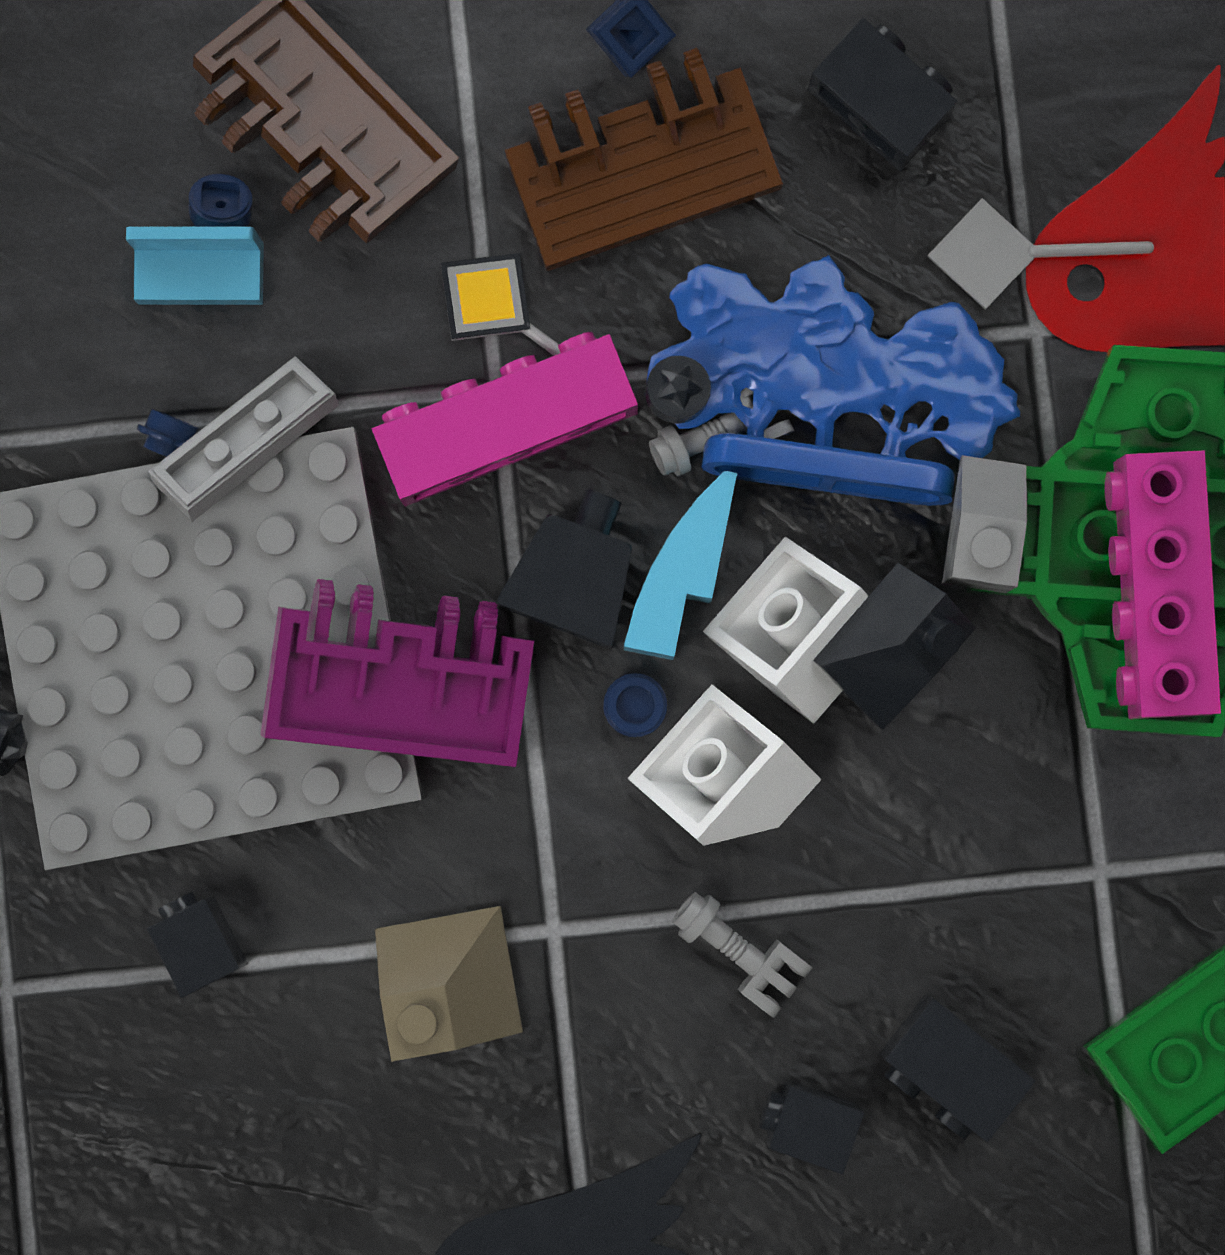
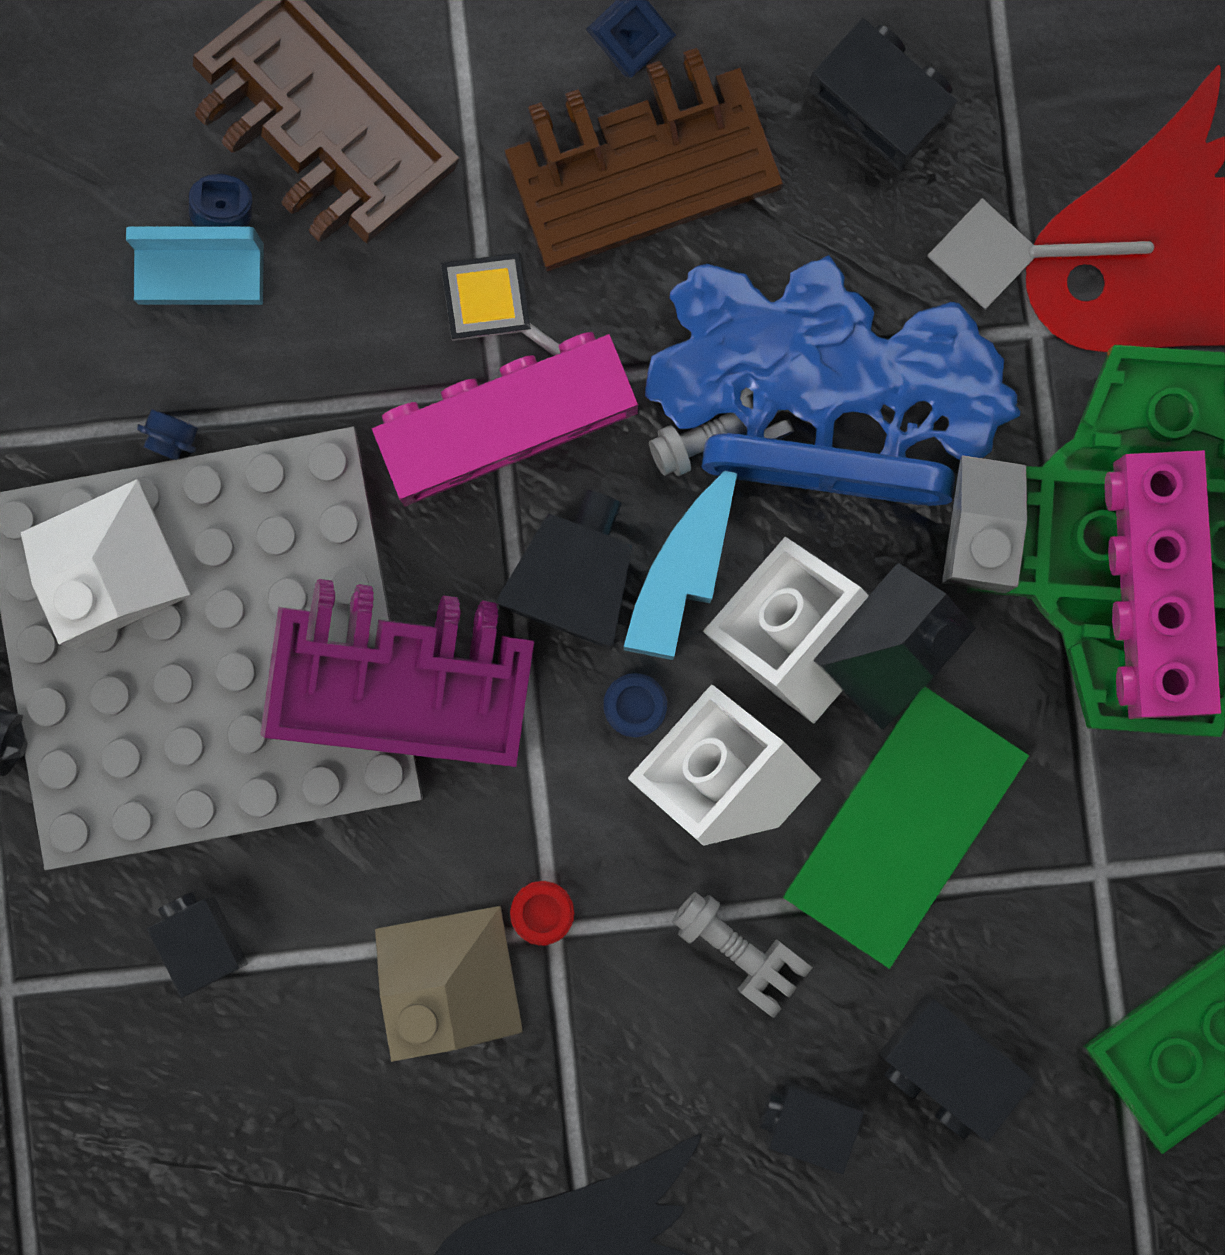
light grey tile [148,356,339,522] -> none
black tile [645,356,711,424] -> none
none -> white slope [21,479,192,649]
none -> red tile [510,881,574,945]
none -> green tile [782,687,1029,969]

